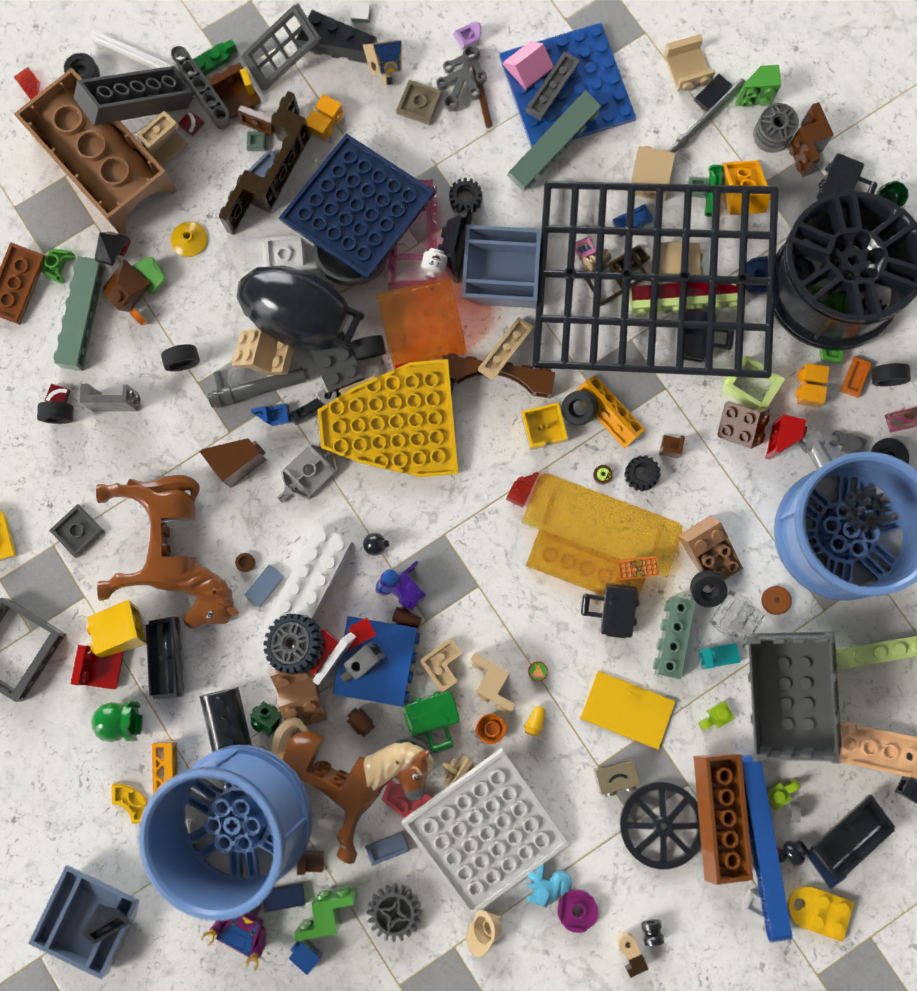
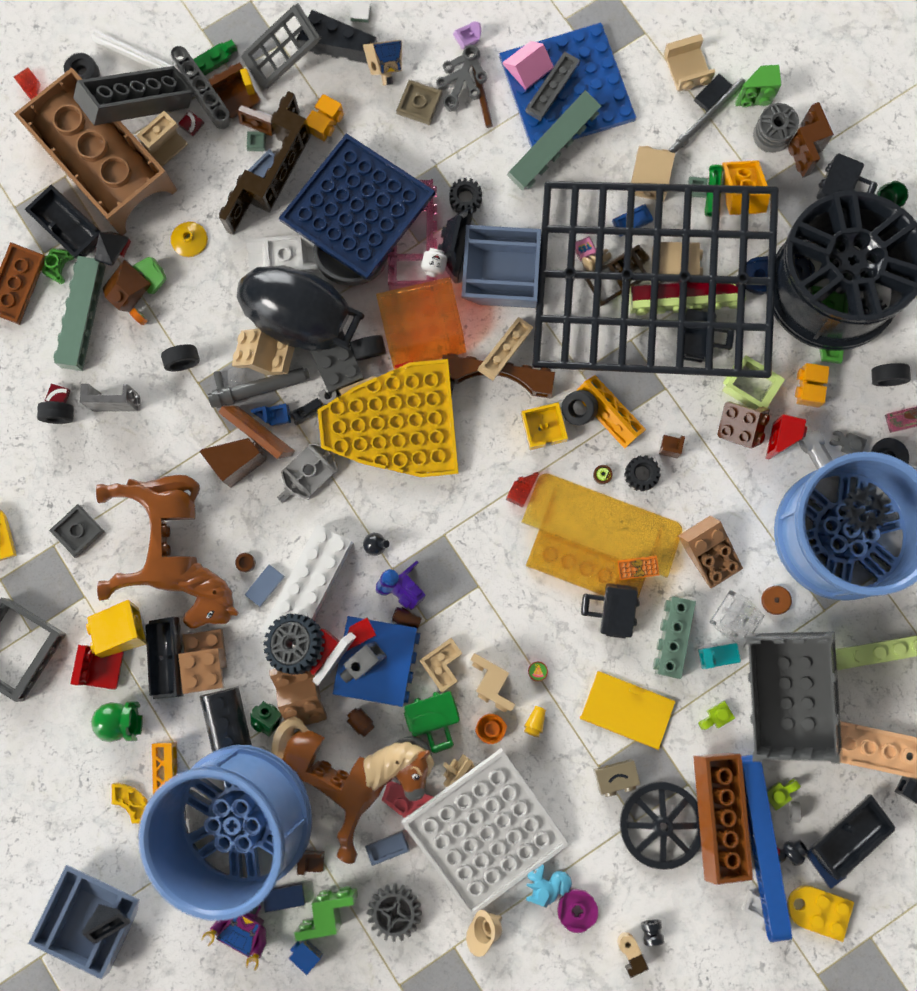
black tyre [690,570,728,608] -> none
orange tile [840,356,872,398] -> none
none -> black container [24,184,101,259]
none -> medium nougat bracket [178,629,227,694]
none -> dark orange tile [219,406,295,459]

